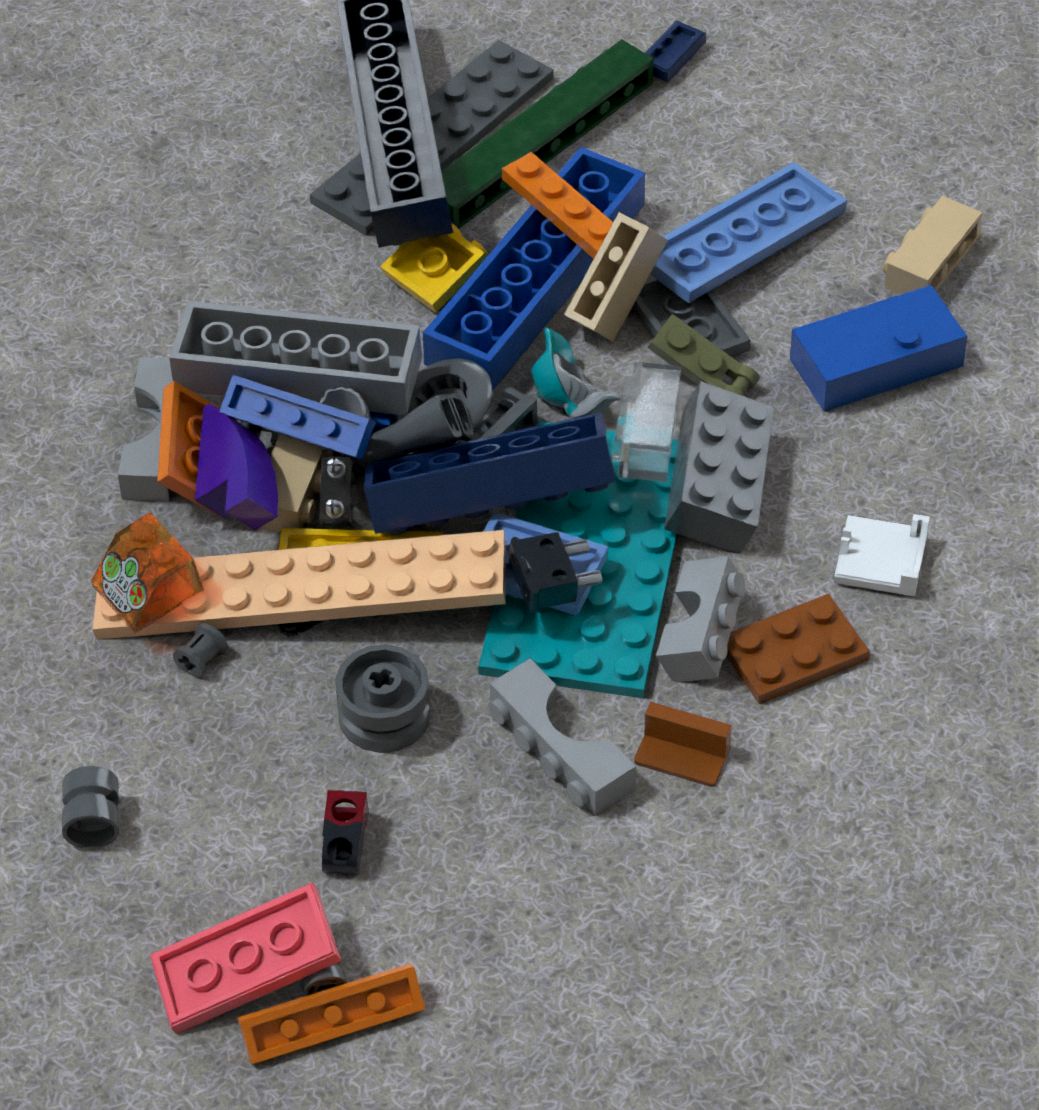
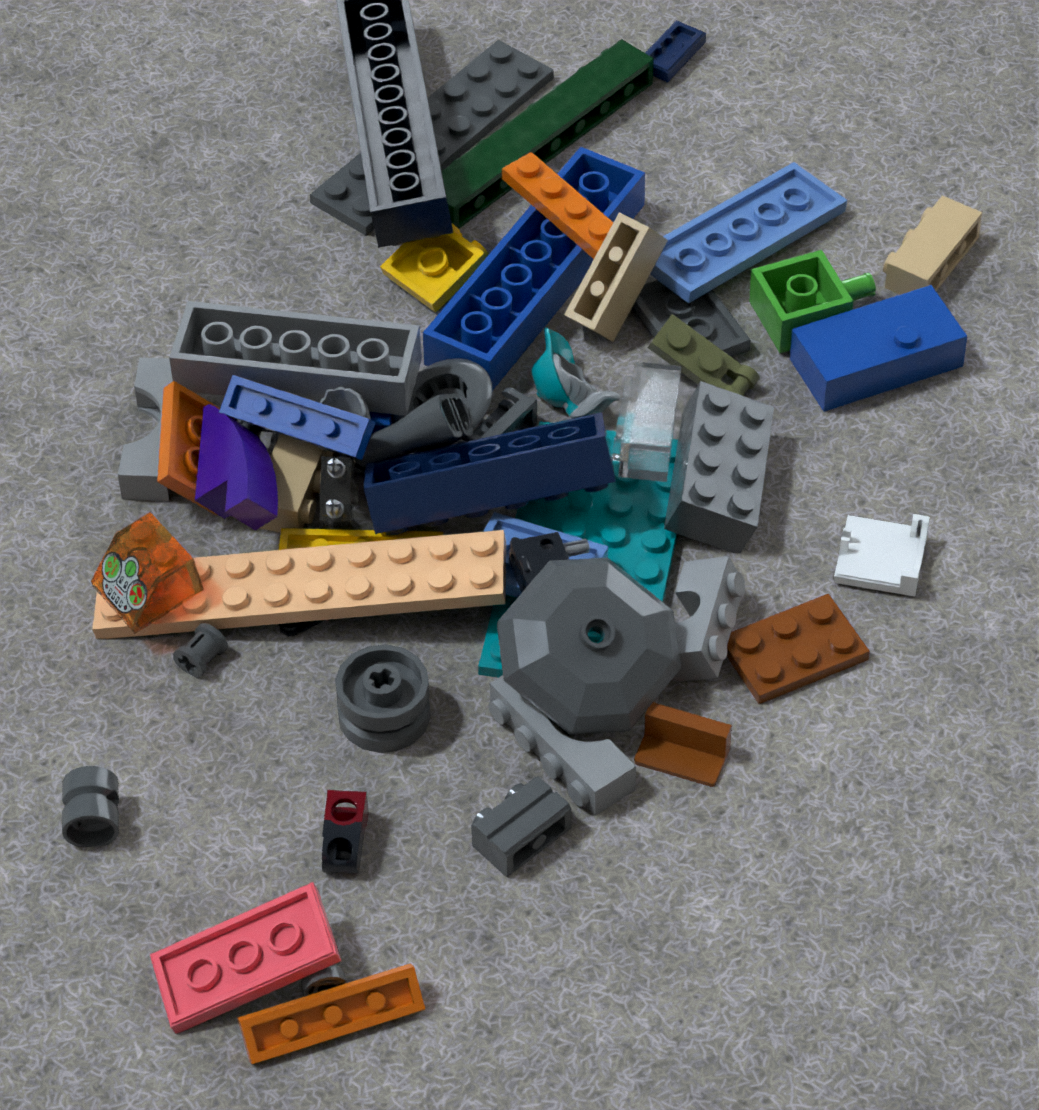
none -> dark grey brick [471,776,571,877]
none -> dark grey rock [497,557,681,735]
none -> bright green brick [749,250,876,353]

